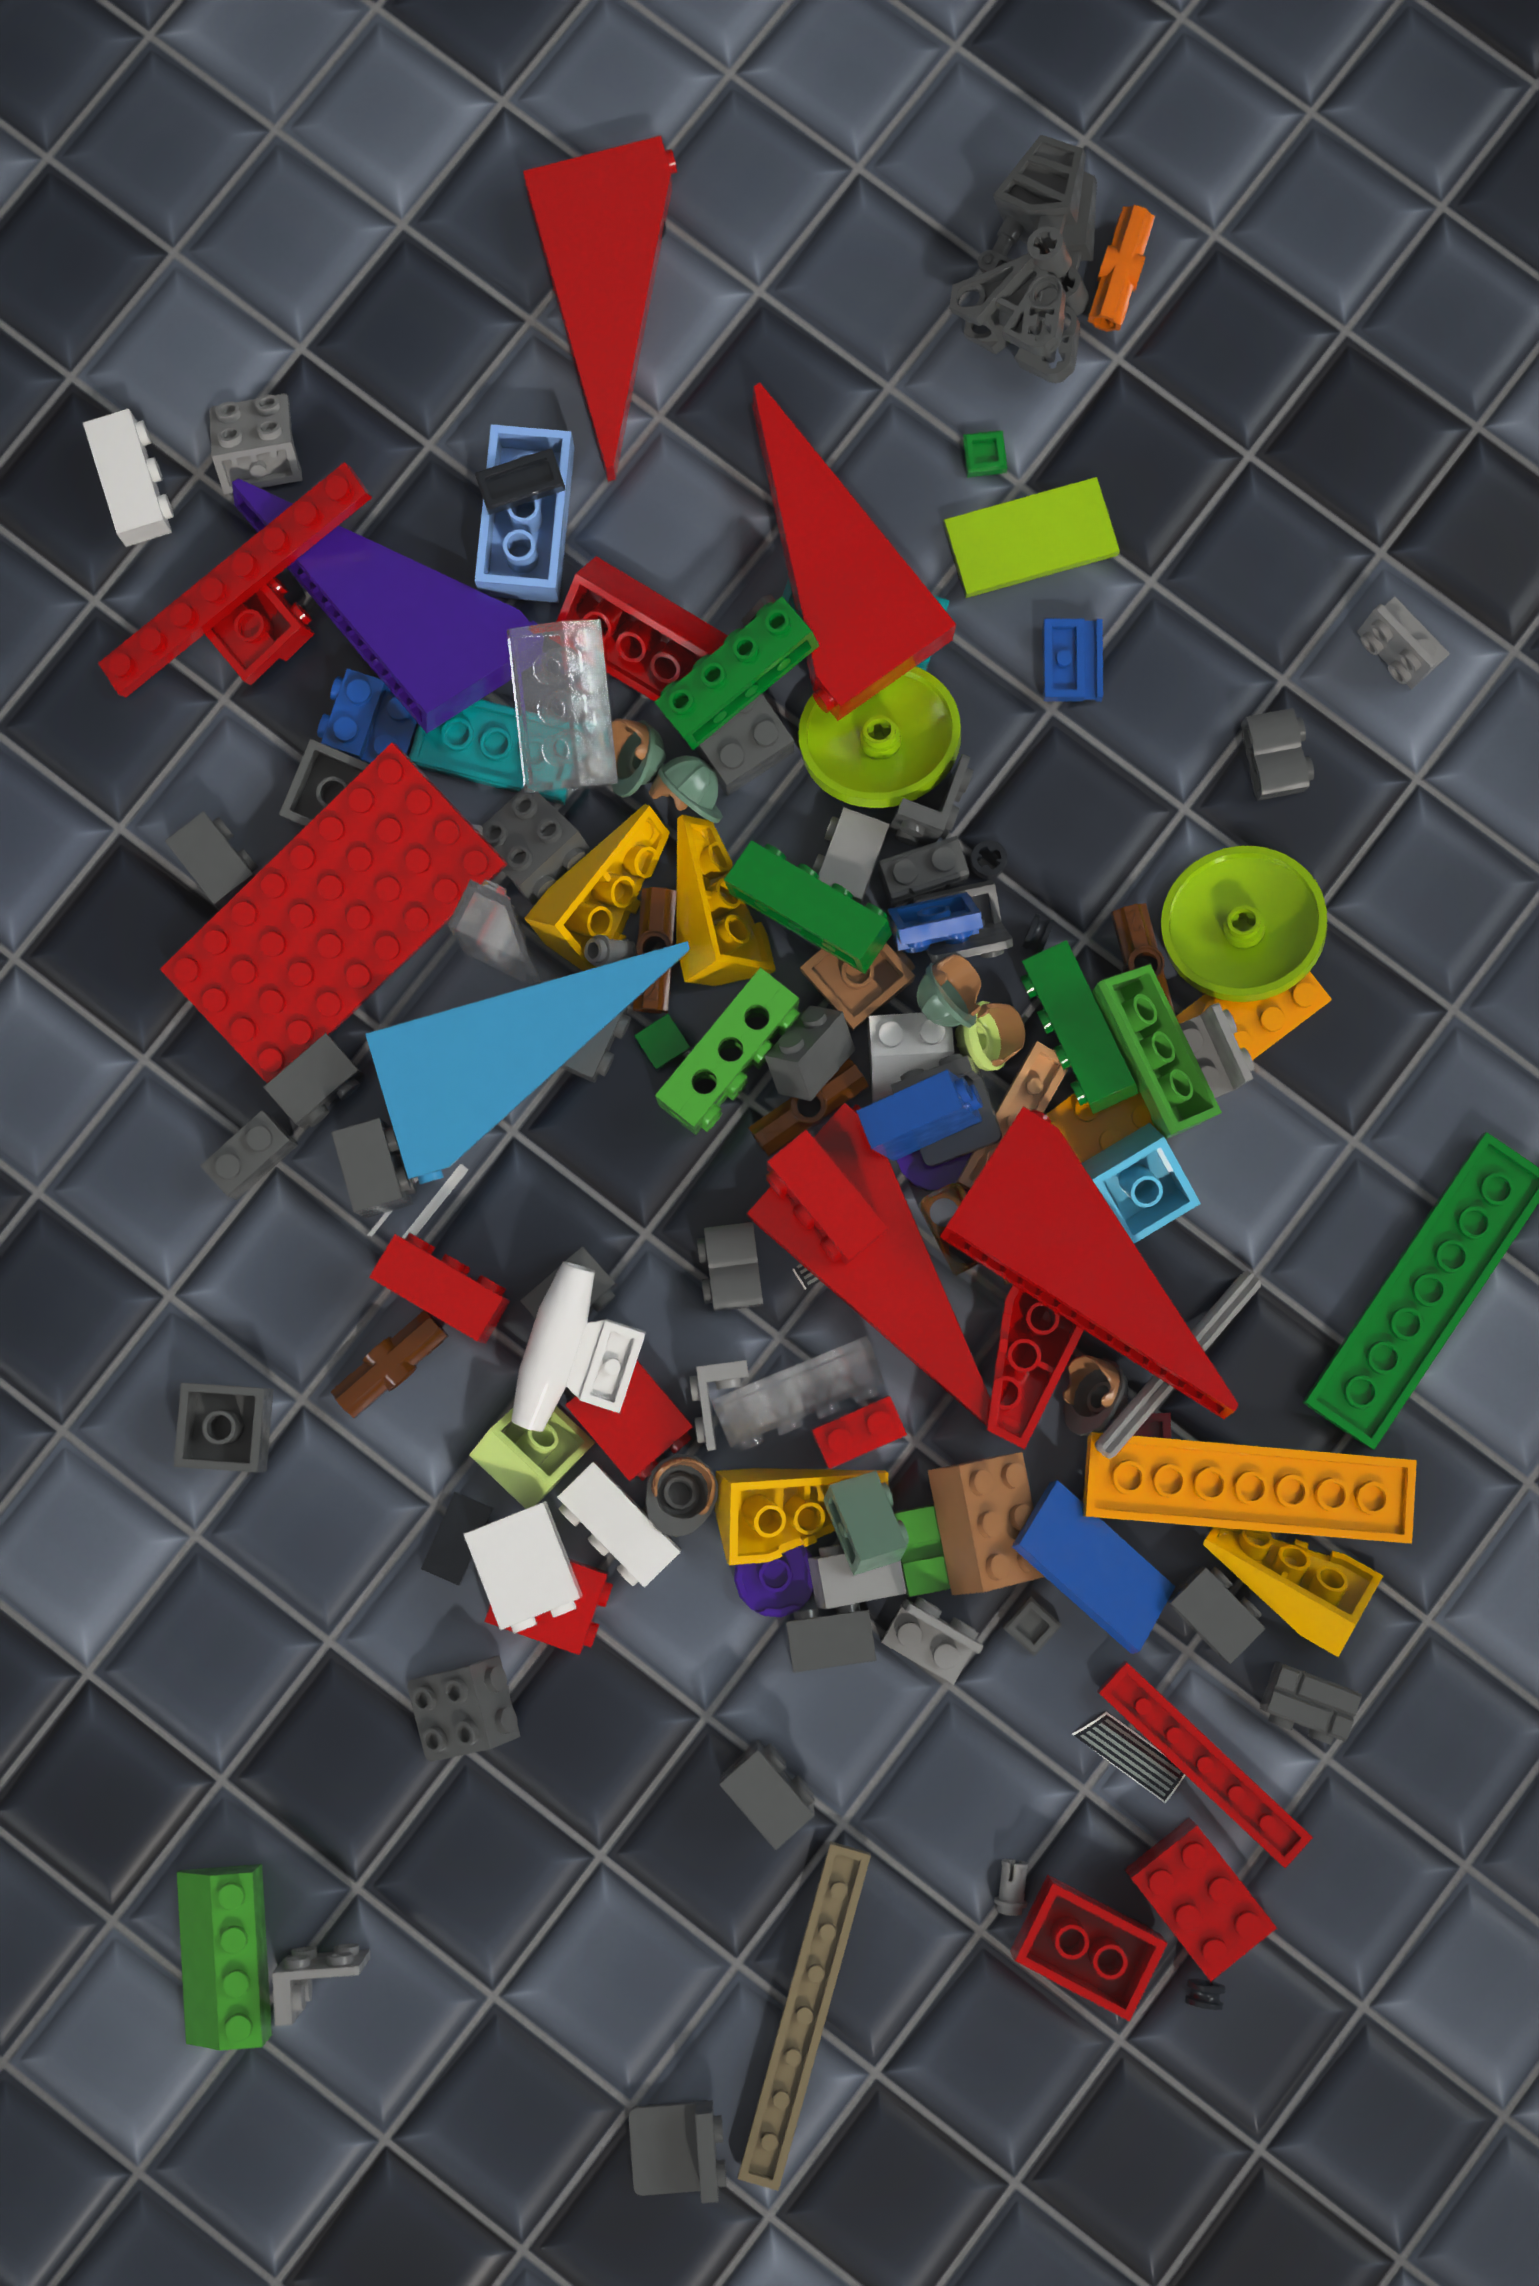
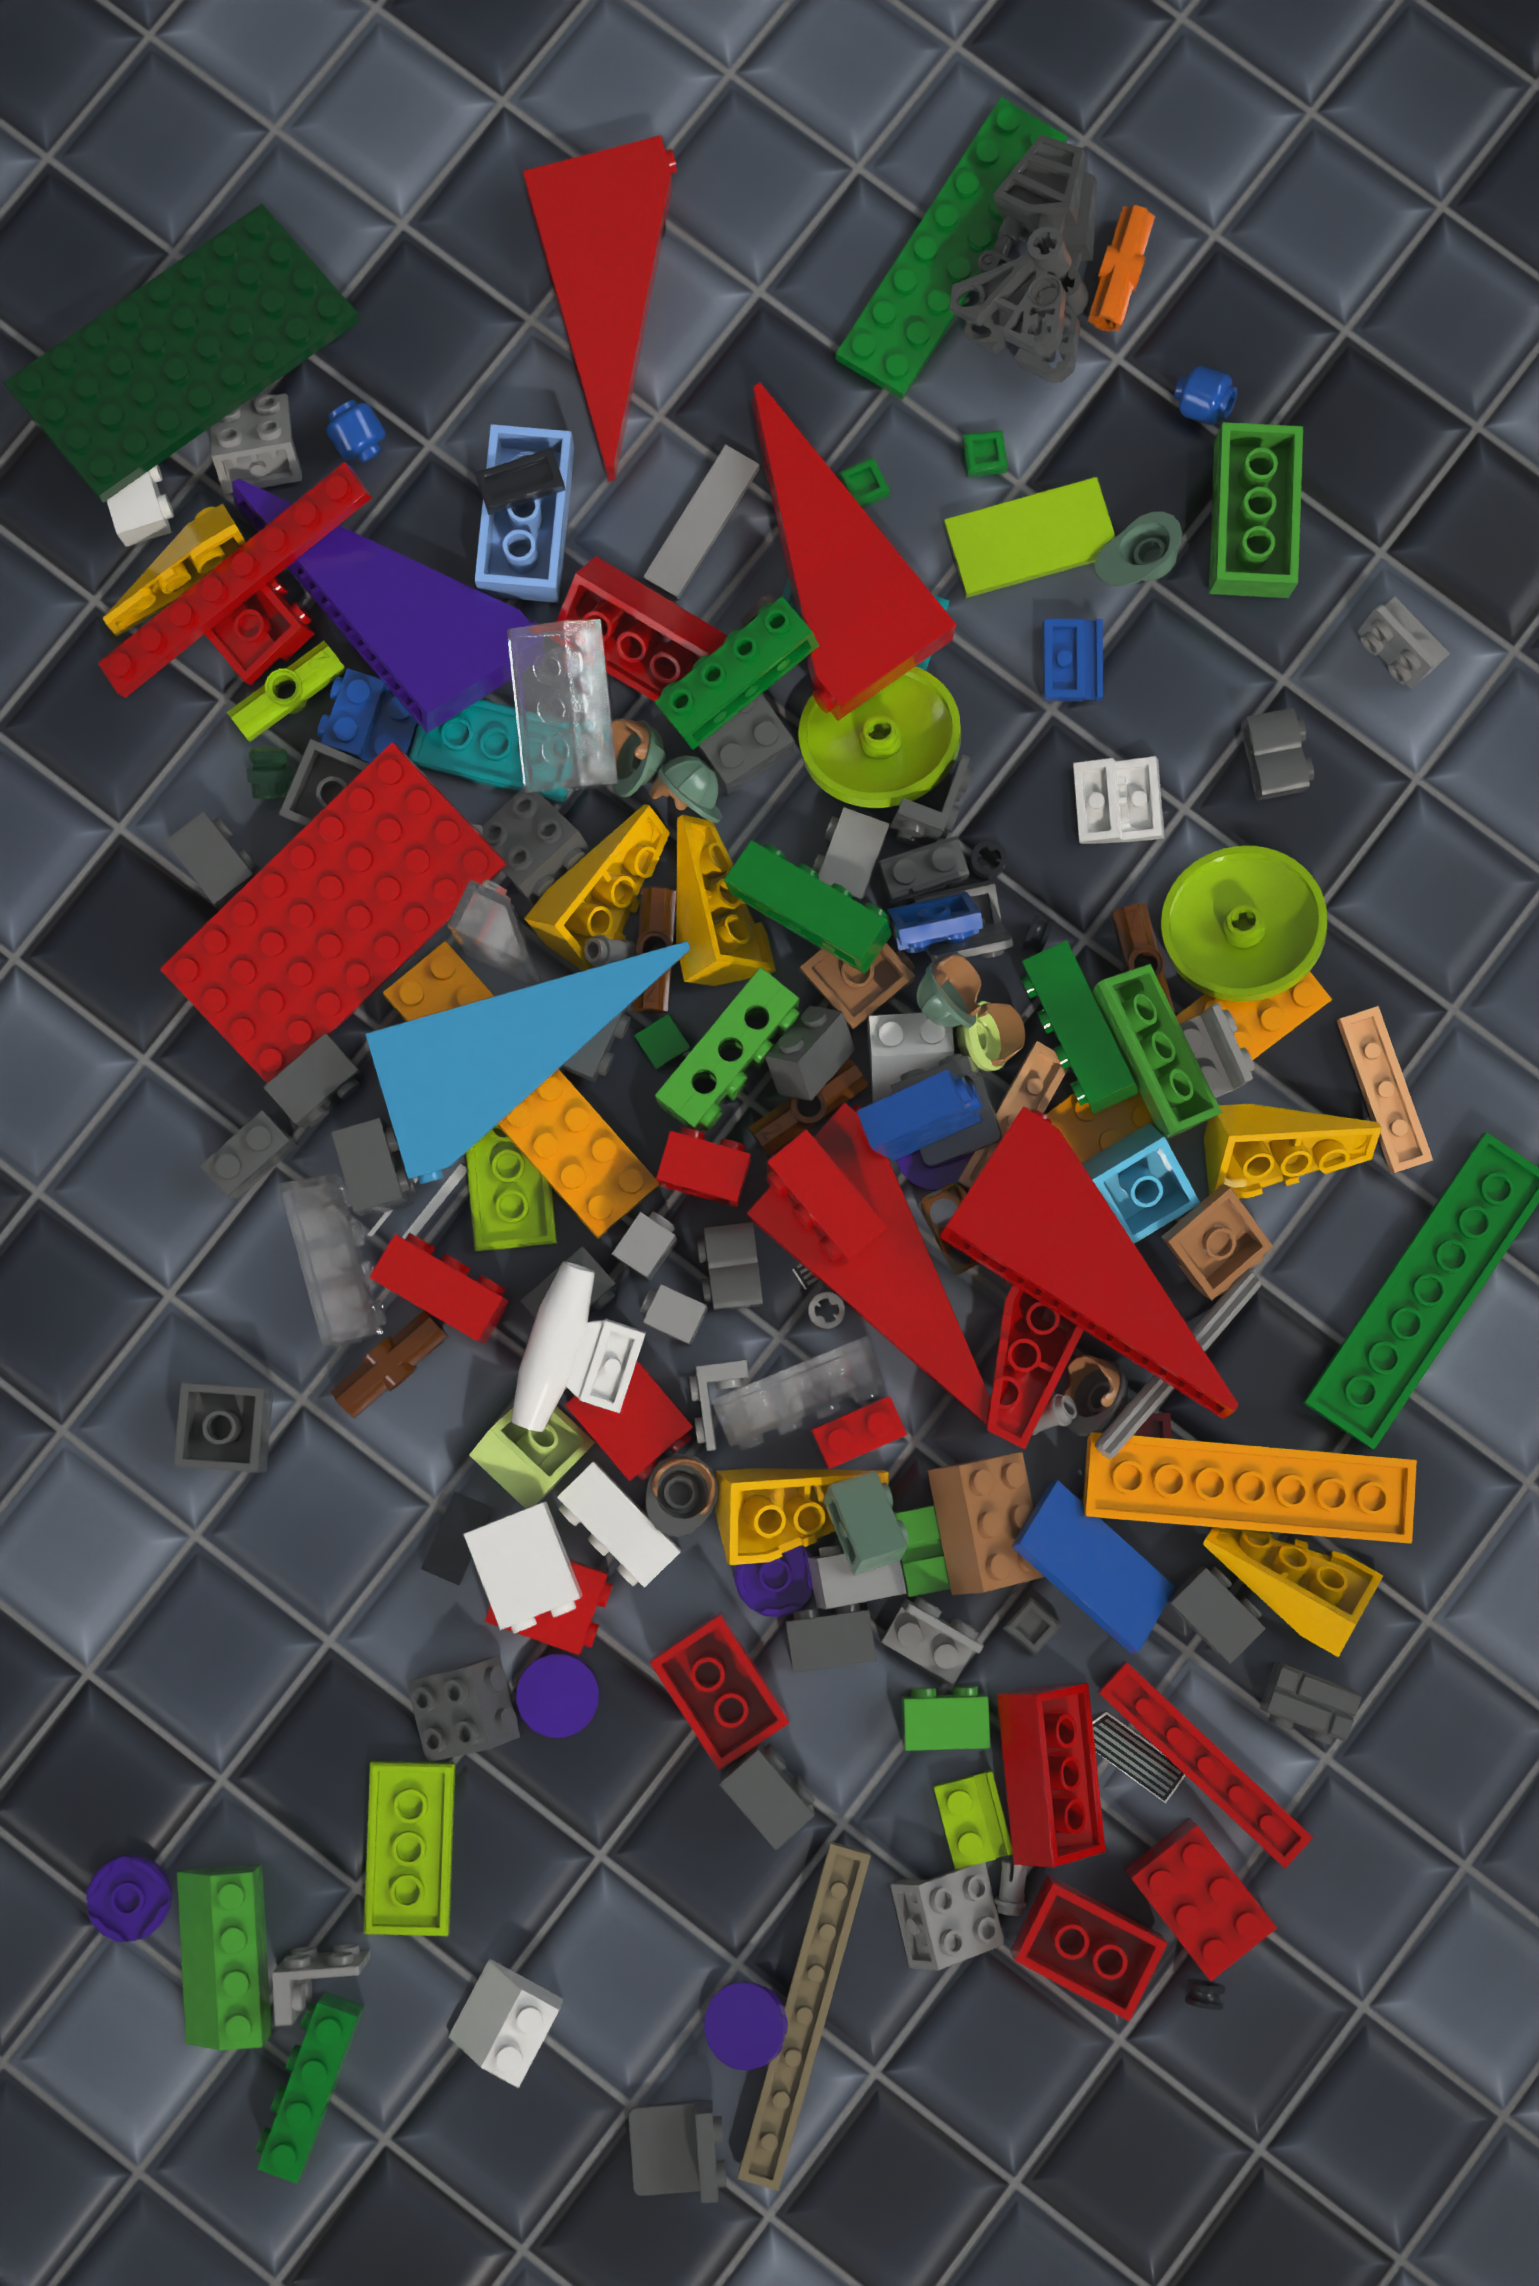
none -> dark green plate [4,203,360,503]
none -> dark purple tile [86,1855,172,1942]
none -> yellow wedge [103,504,246,637]
none -> lime piece [227,641,346,743]
none -> clear green piece [246,748,293,799]
none -> green brick [255,1991,365,2184]
none -> clear slope [279,1174,387,1348]
none -> blue head [326,399,386,463]
none -> lime tile [364,1761,456,1936]
none -> light orange plate [383,941,659,1239]
none -> white slope [448,1959,563,2088]
none -> lime tile [466,1125,557,1252]
none -> dark purple tile [516,1653,599,1738]
none -> light grey brick [612,1211,678,1281]
none -> light grey brick [640,1284,708,1346]
none -> light grey tile [643,444,760,601]
none -> red brick [649,1612,790,1770]
none -> red brick [656,1127,751,1209]
none -> dark purple tile [704,1981,788,2071]
none -> light grey bush [808,1292,845,1329]
none -> green plate [836,97,1068,400]
none -> green tile [837,457,891,508]
none -> light grey bracket [890,1863,1004,1970]
none -> bright green brick [902,1685,990,1751]
none -> lime plate [933,1770,1013,1870]
none -> red slope [997,1683,1106,1867]
none -> light grey pin [1032,1394,1077,1435]
none -> white slope [1073,756,1164,844]
none -> sand green piece [1094,512,1182,586]
none -> medium nougat plate [1161,1183,1273,1300]
none -> blue head [1174,366,1237,425]
none -> yellow wedge [1203,1104,1382,1199]
none -> bright green brick [1209,422,1303,598]
none -> light nougat plate [1337,1006,1433,1174]

